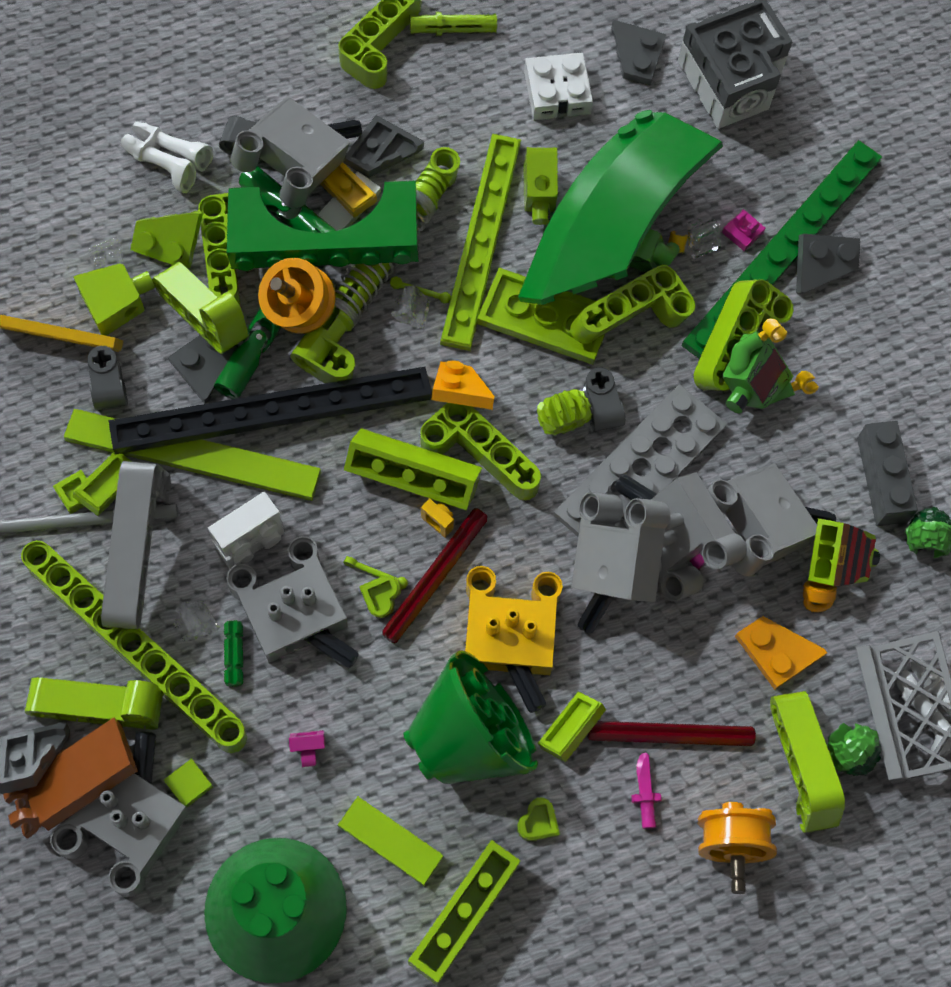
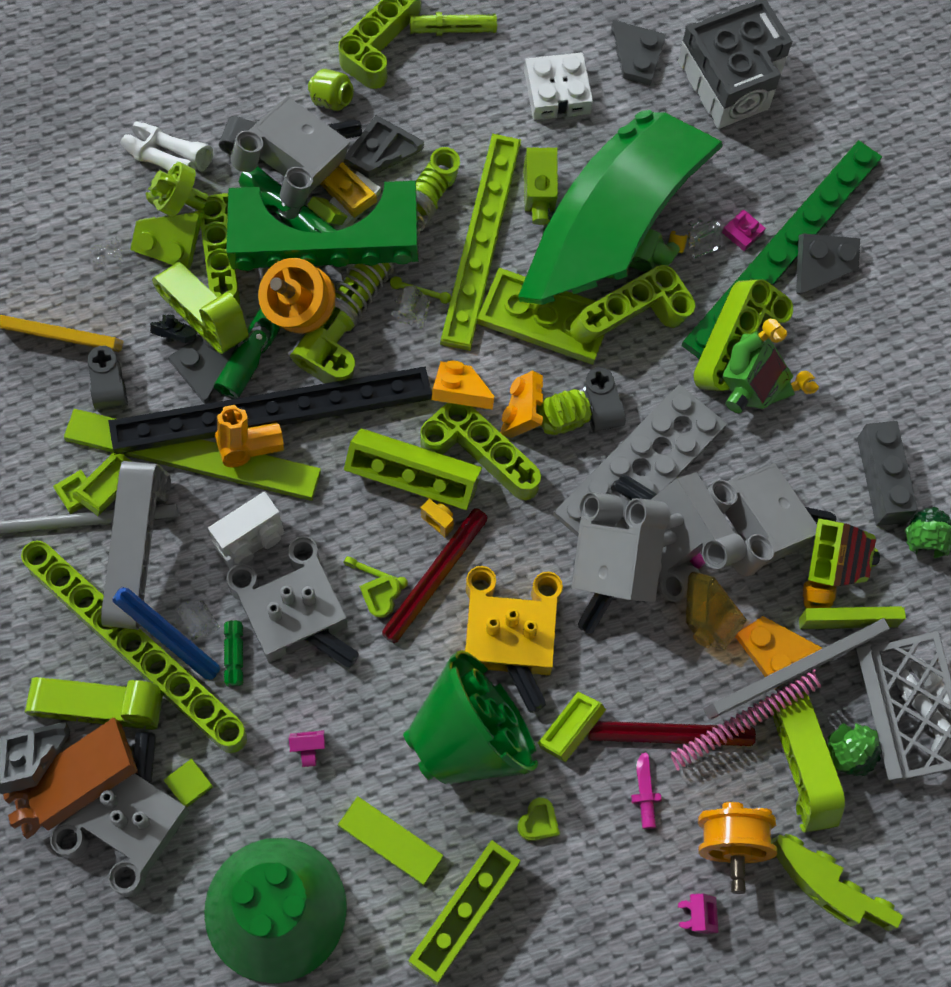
lime torso [73,263,155,336] -> none
none -> blue axle [112,587,220,680]
none -> lime pin [146,162,208,217]
none -> black piece [150,314,197,343]
none -> light orange piece [215,405,284,468]
none -> lime tile [307,196,348,225]
none -> lime head [308,68,354,111]
none -> light orange wing [500,370,543,438]
none -> bright pink piece [671,669,821,771]
none -> dark pink tile [678,893,719,934]
none -> clear yellow slope [686,572,747,650]
none -> light grey tile [703,618,890,720]
none -> lime slope [771,834,903,931]
none -> lime tile [799,606,906,629]

